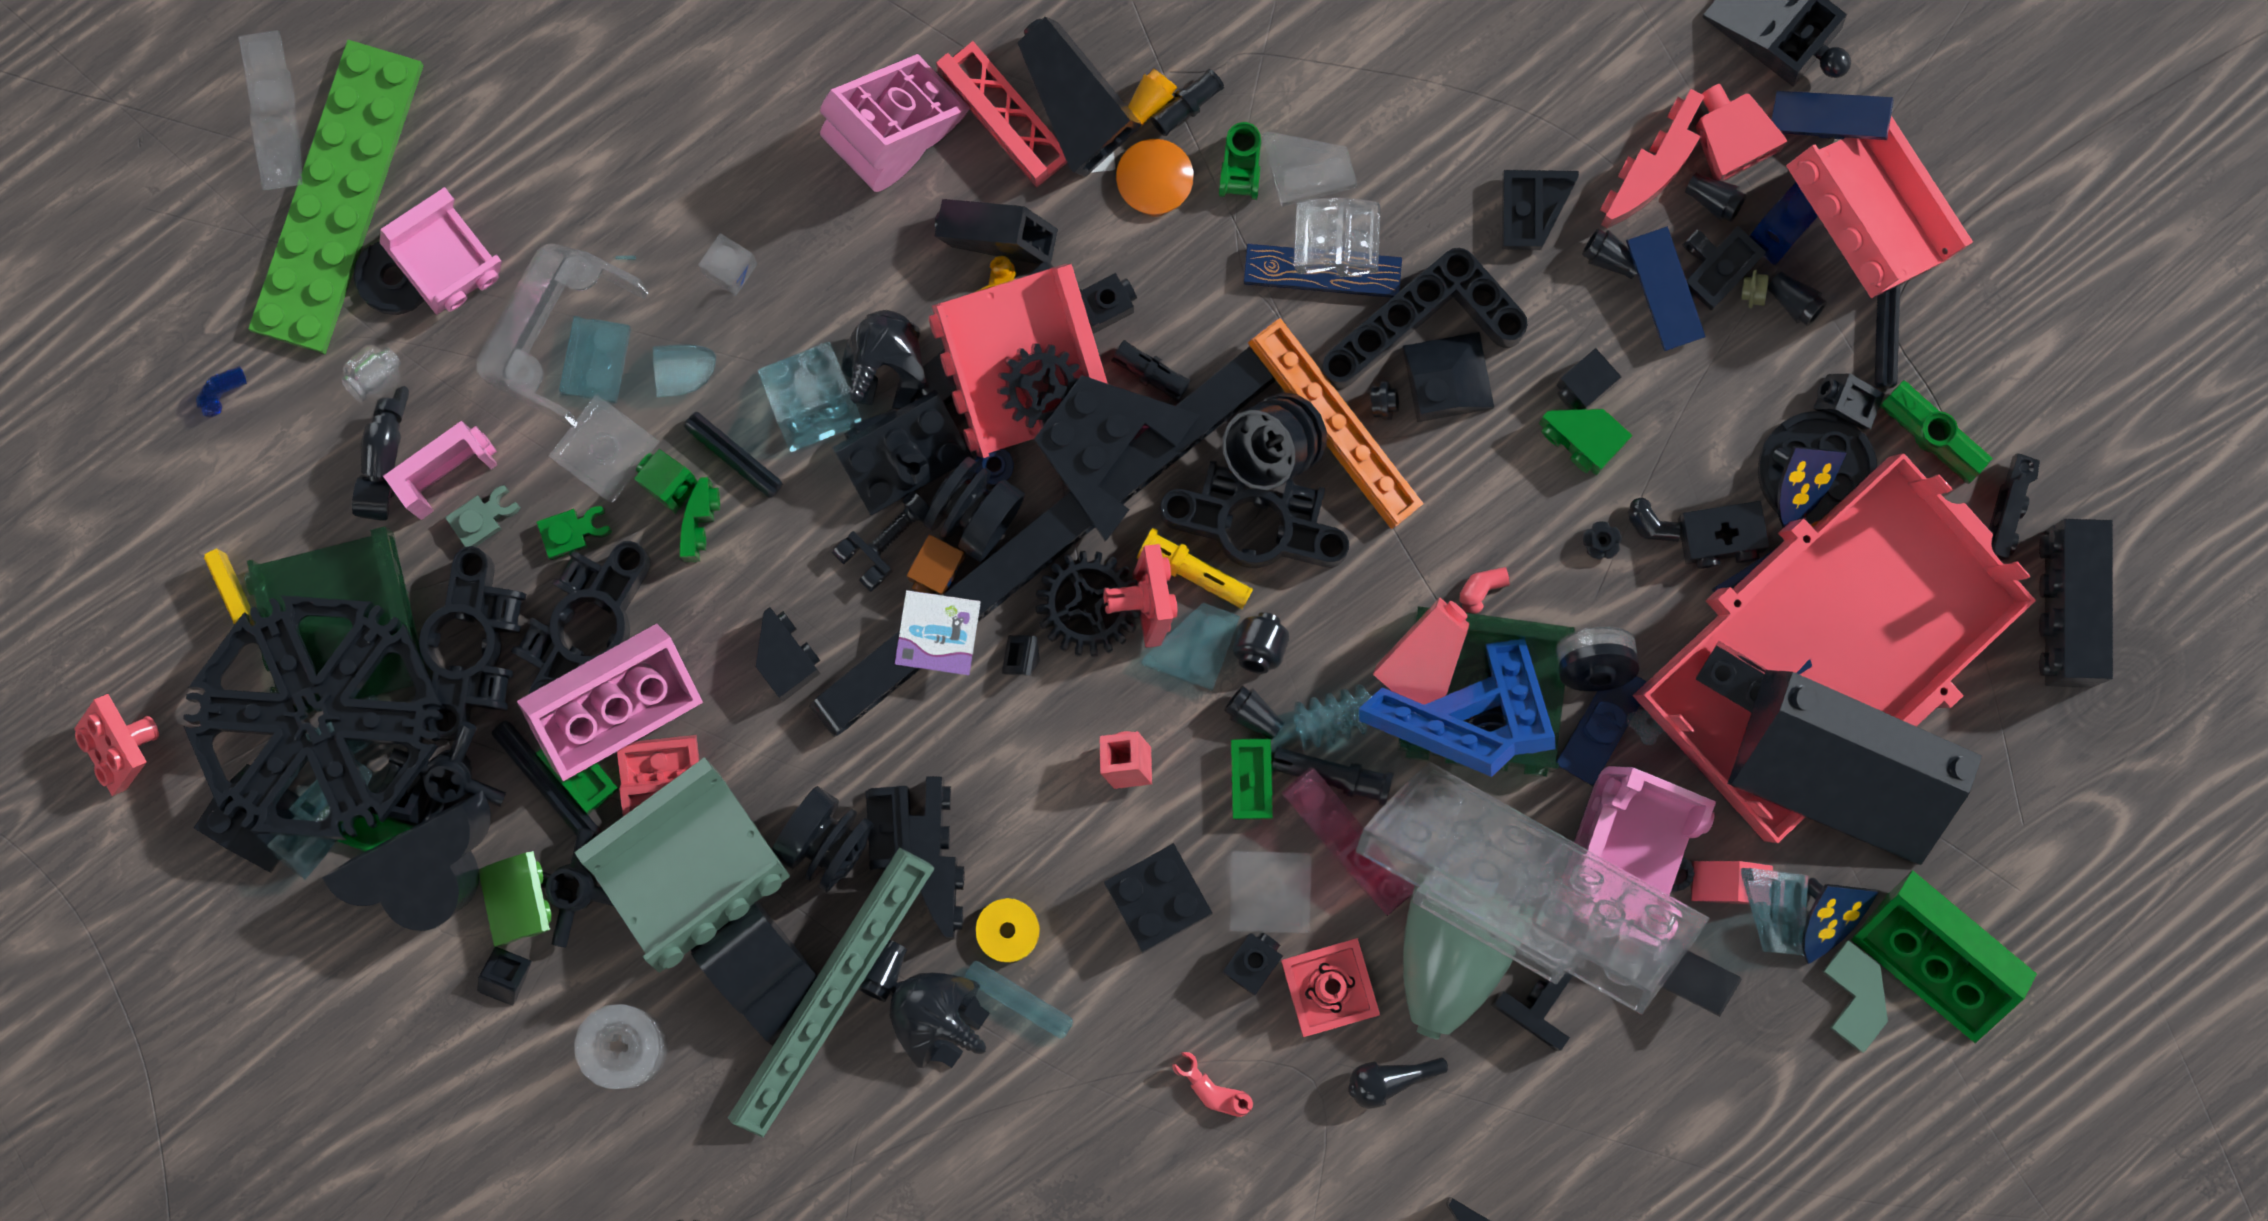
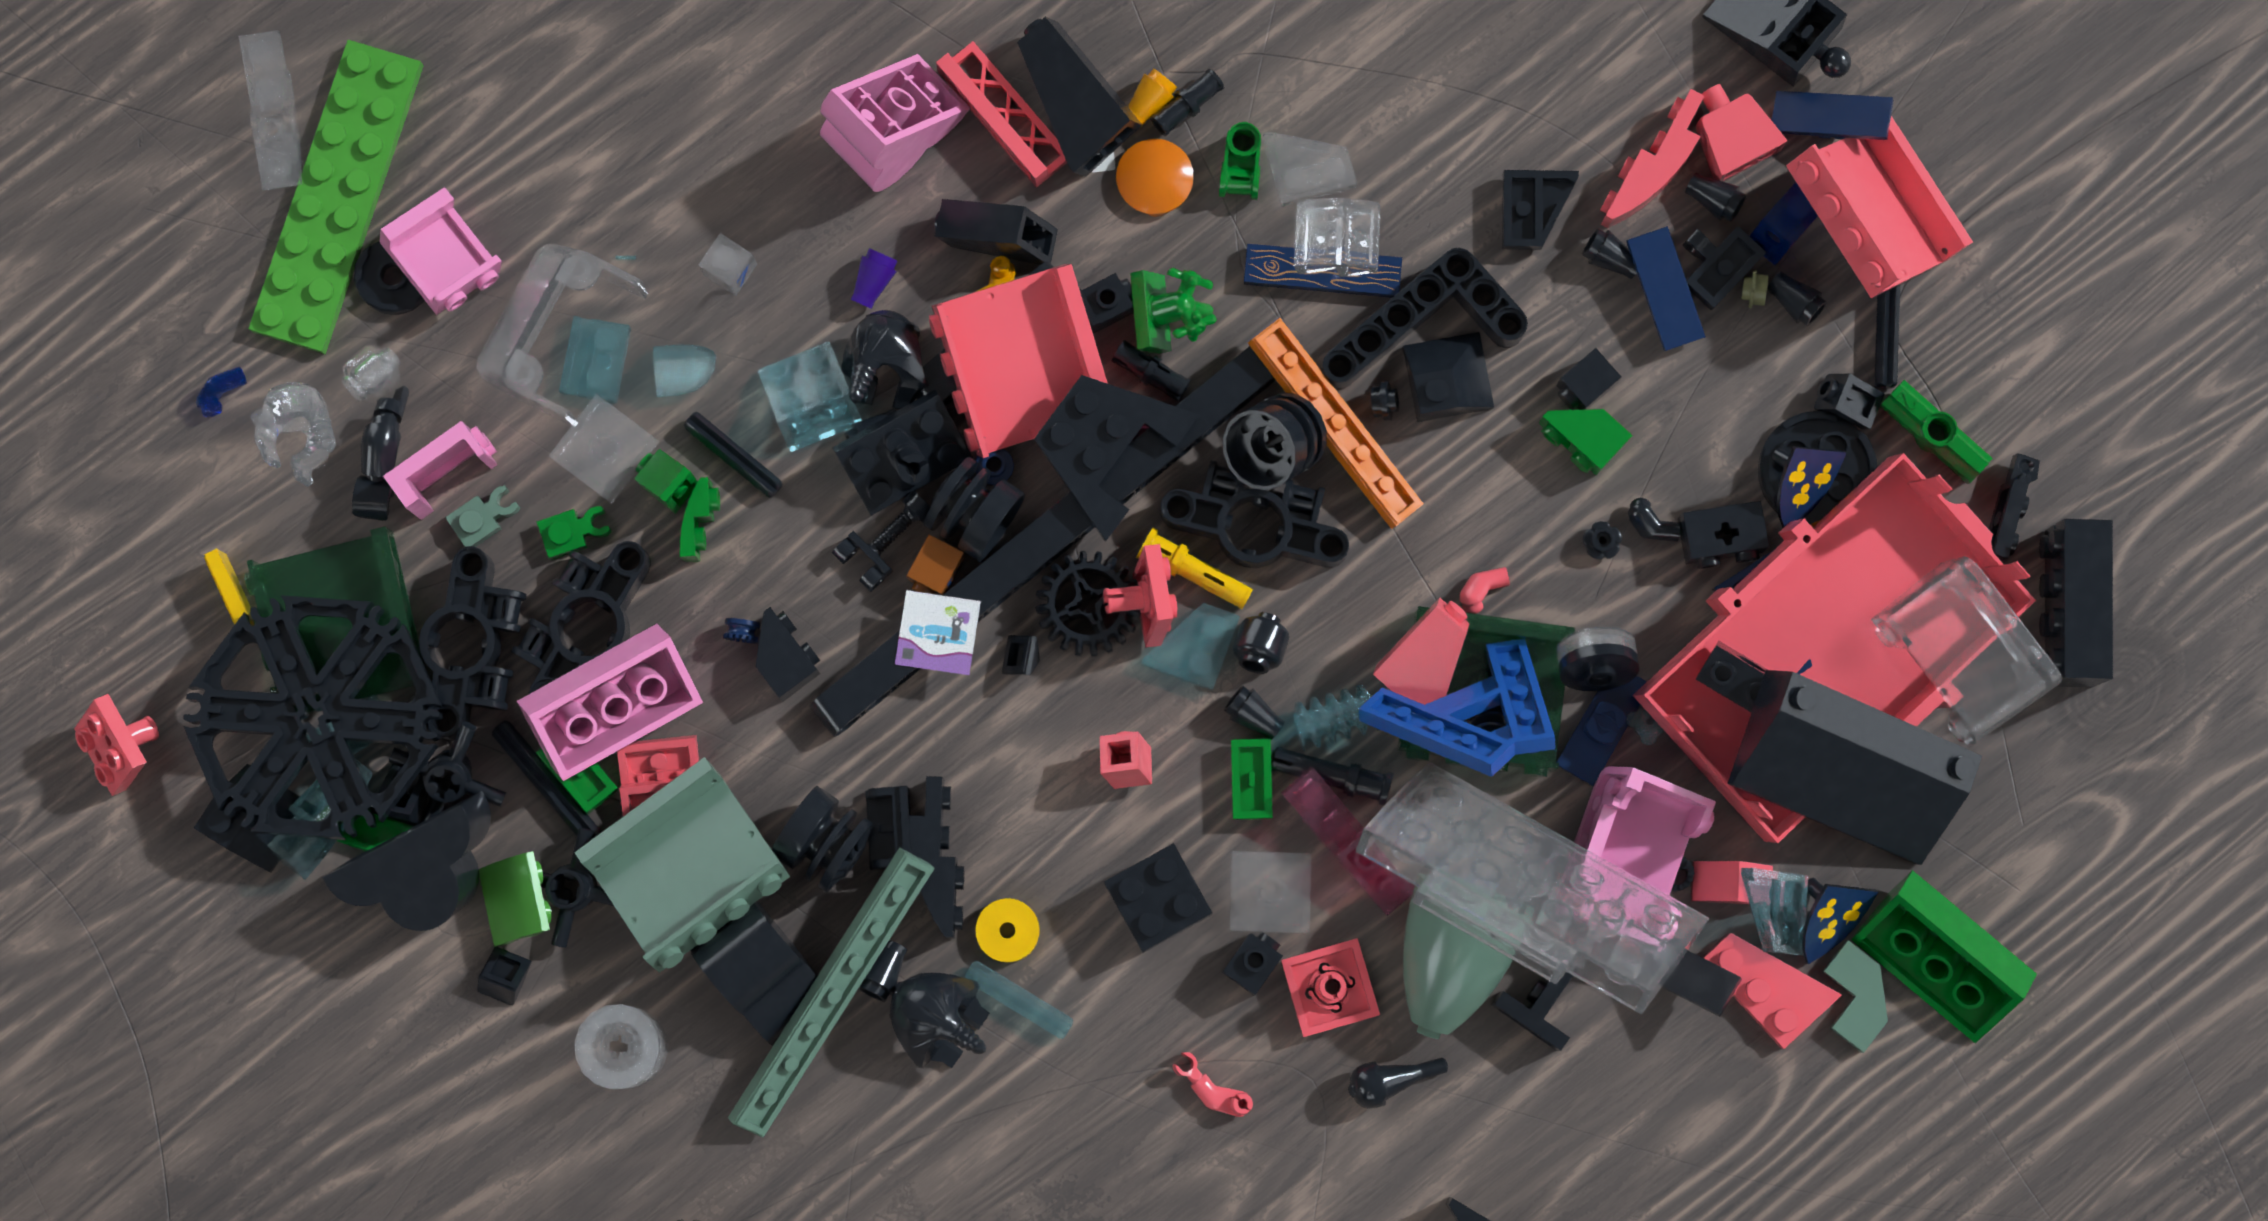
black gear [997,343,1079,428] -> none
none -> clear piece [251,382,336,487]
none -> dark blue bush [723,618,761,644]
none -> dark purple cone [851,248,898,309]
none -> green piece [1130,268,1217,354]
none -> coral wing [1702,933,1842,1049]
none -> clear windscreen [1871,556,2062,745]

